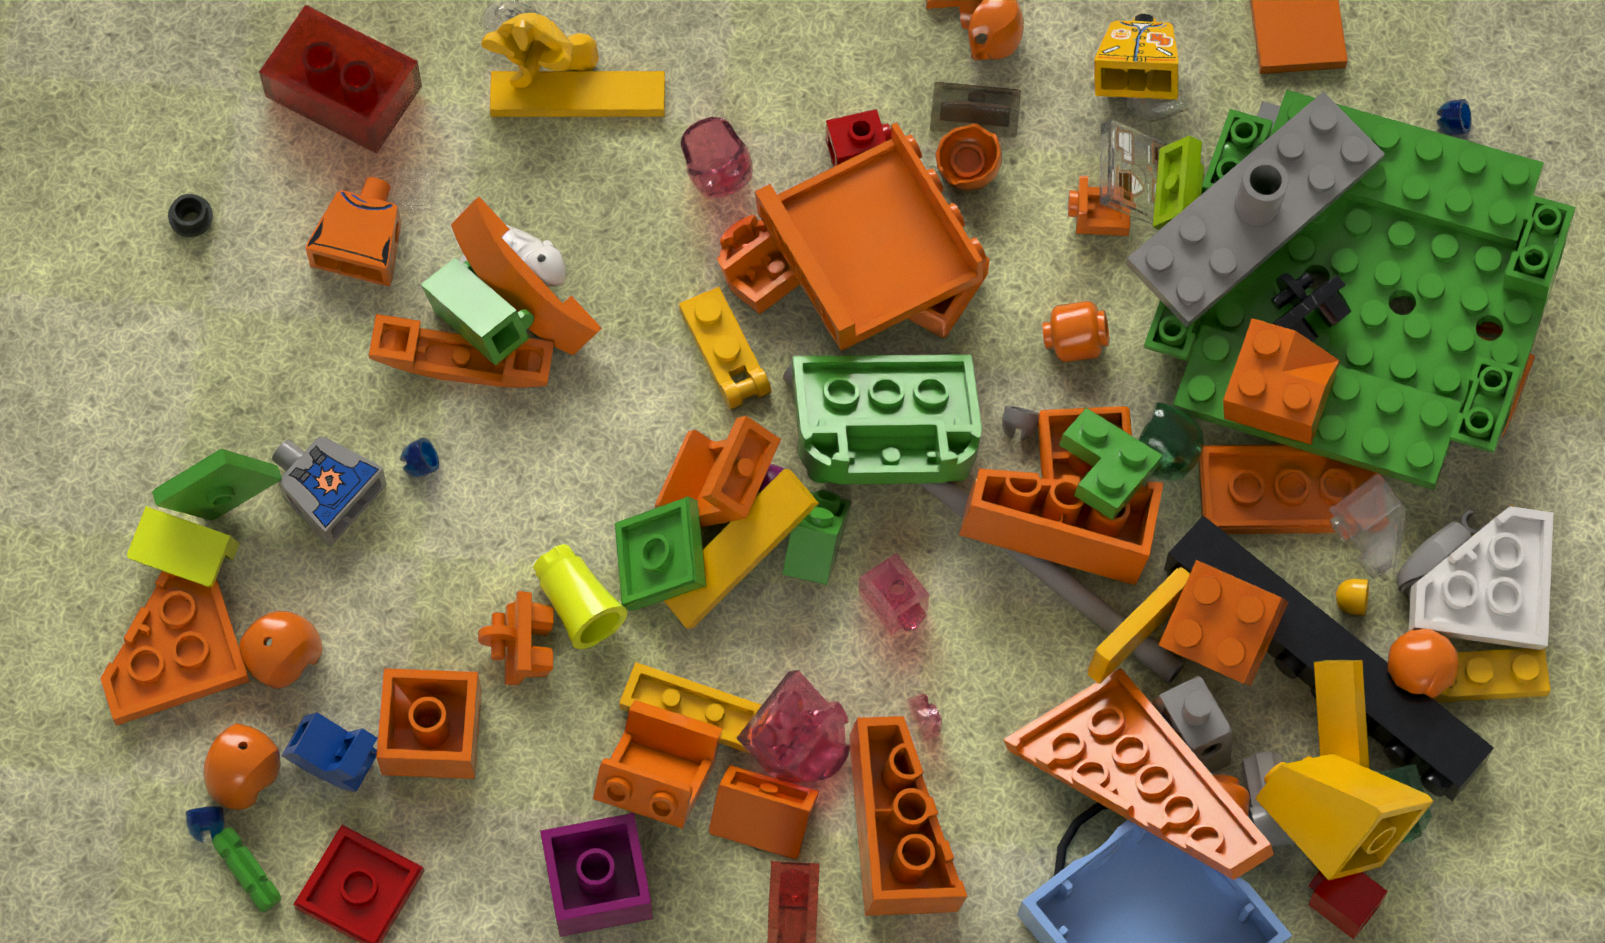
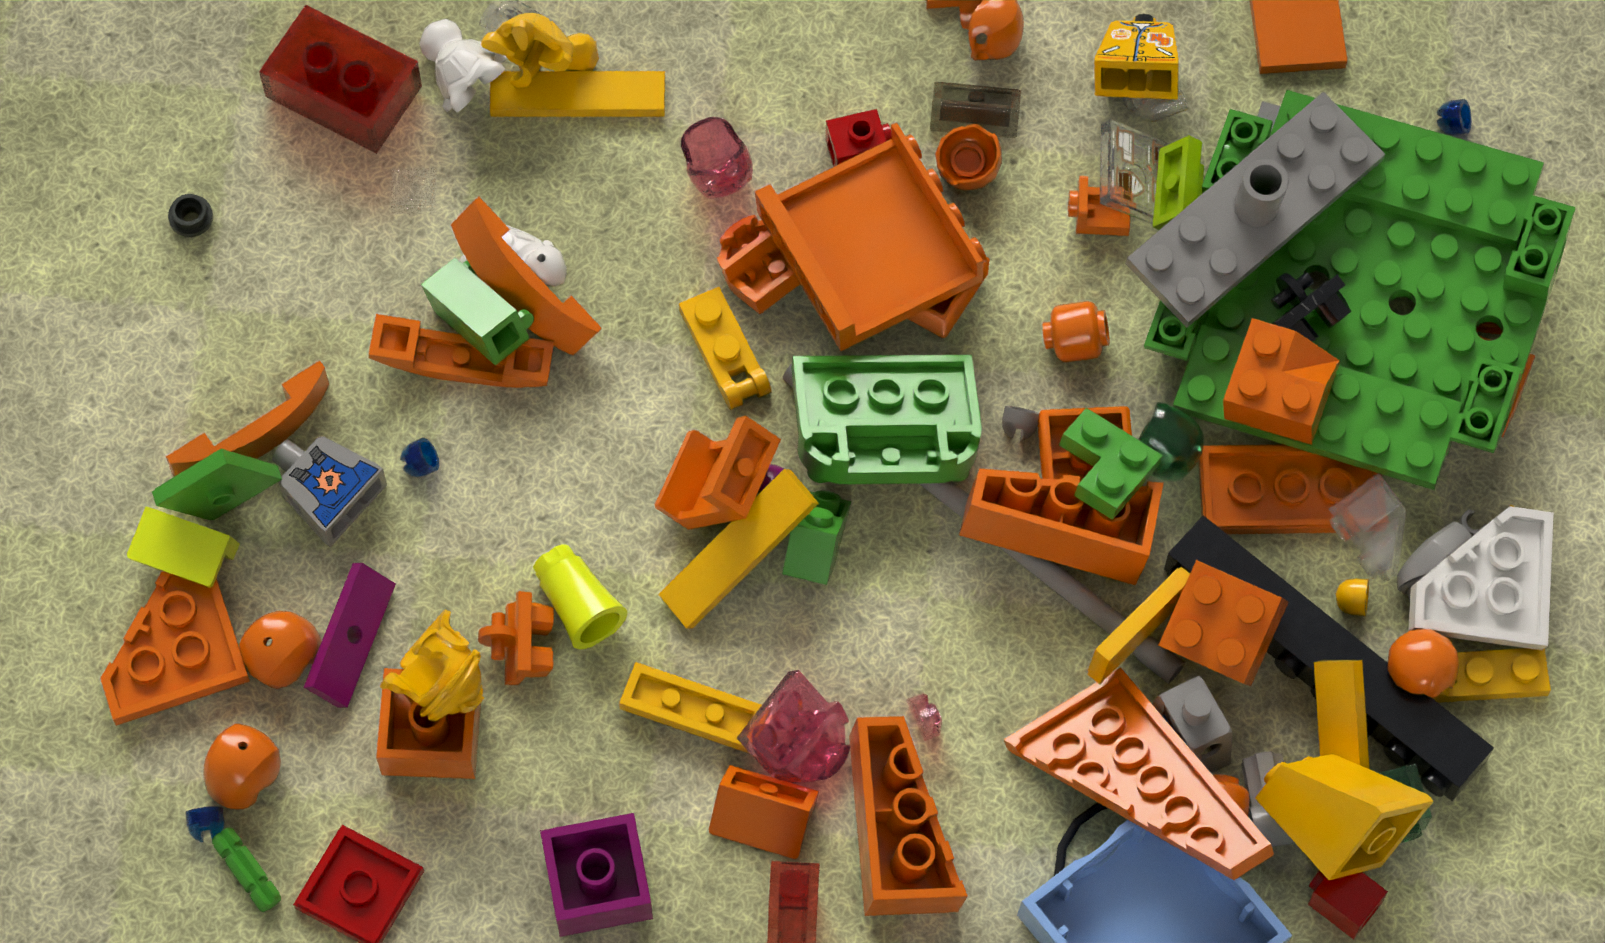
blue brick [281,712,378,792] -> none
orange torso [305,177,401,287] -> none
orange panel [593,700,723,829] -> none
bright green plate [615,496,706,611] -> none
clear pink brick [859,553,930,635] -> none
none -> orange slope [166,361,329,477]
none -> magenta tile [304,563,396,708]
none -> yellow helmet [380,609,485,721]
none -> white animal [419,19,507,113]

